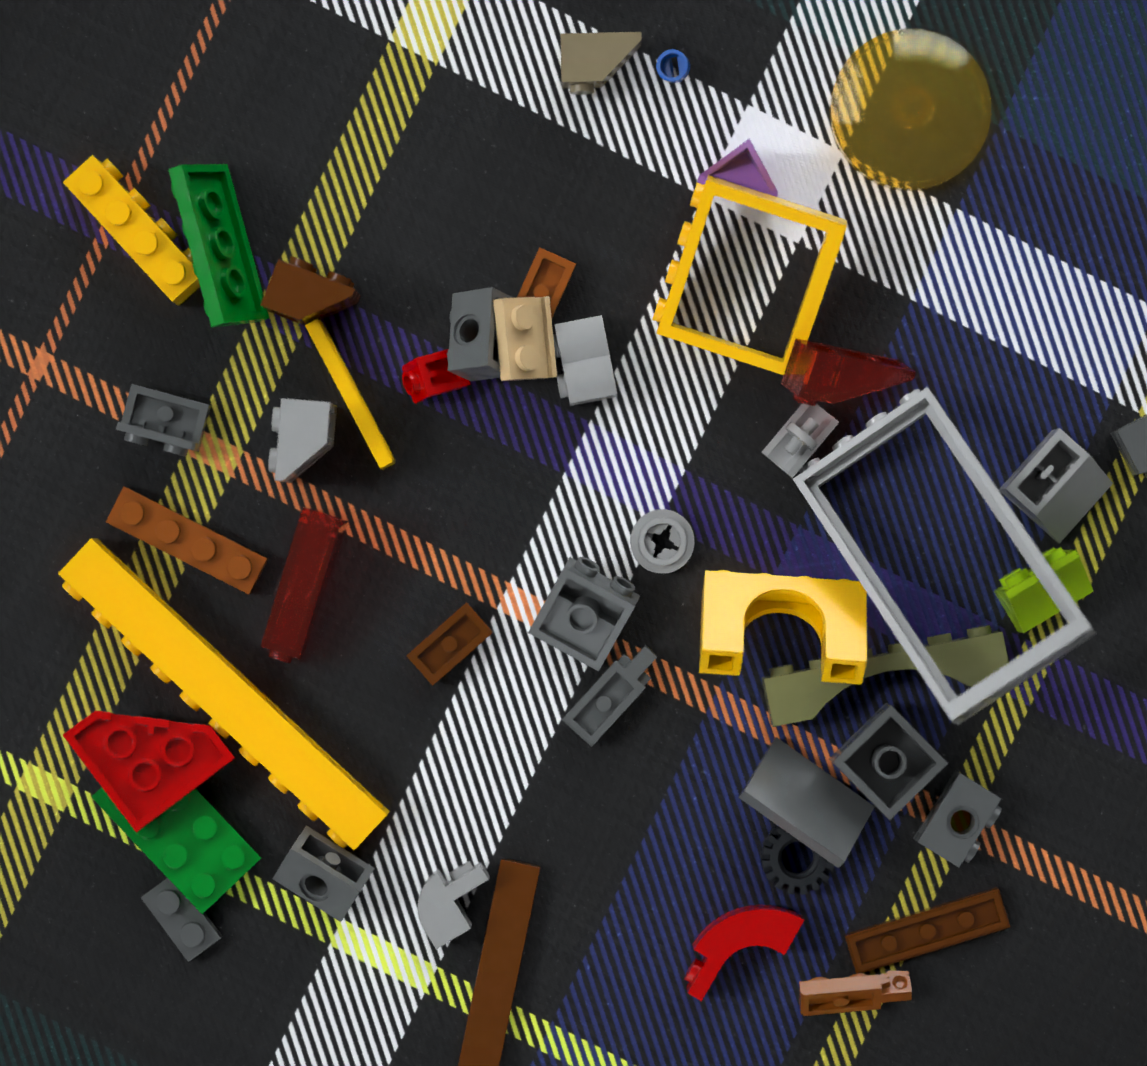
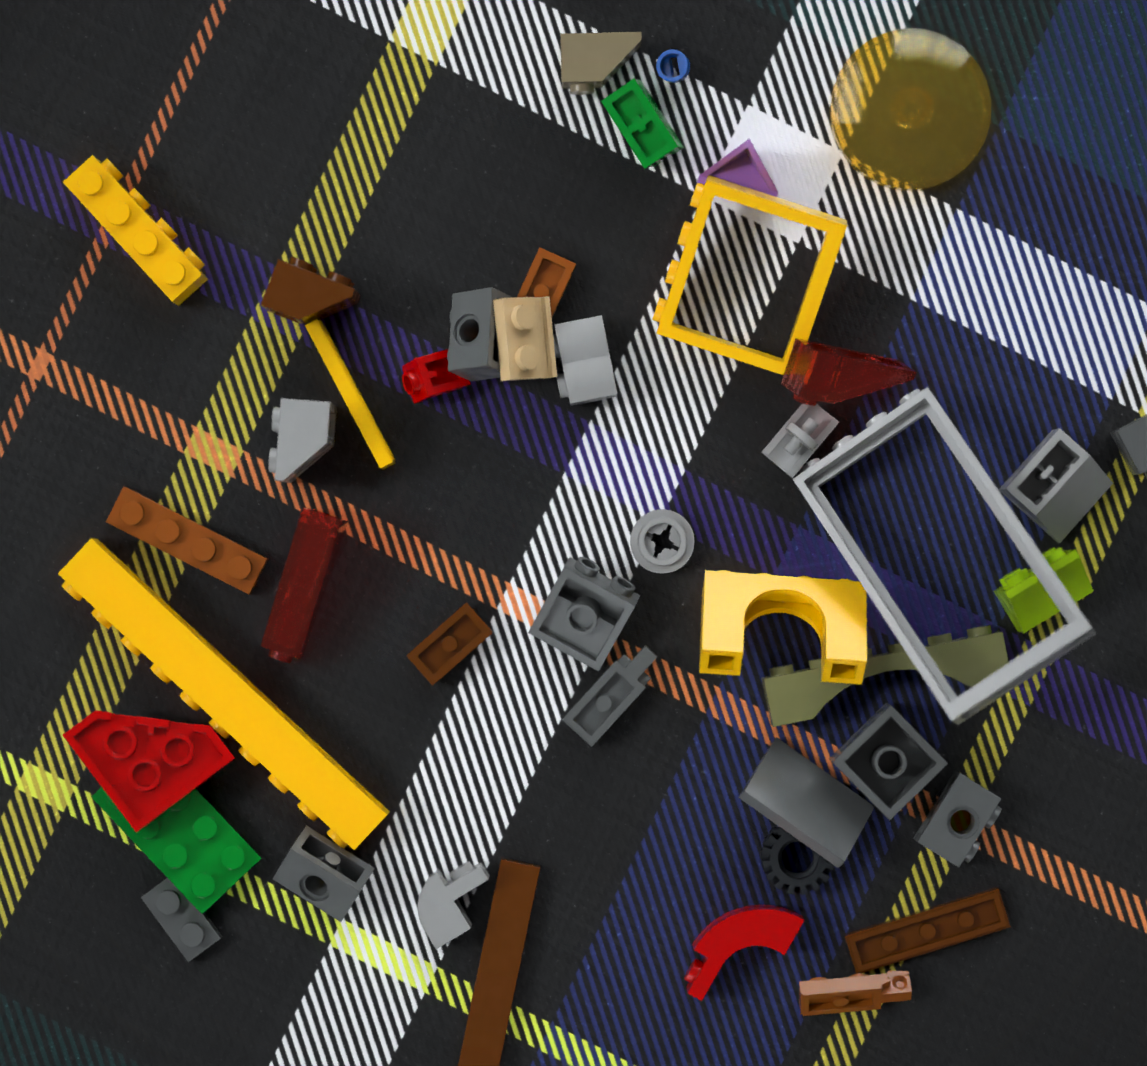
dark grey bracket [116,384,211,457] -> none
green plate [168,164,270,327] -> none
none -> green hinge [601,78,684,169]

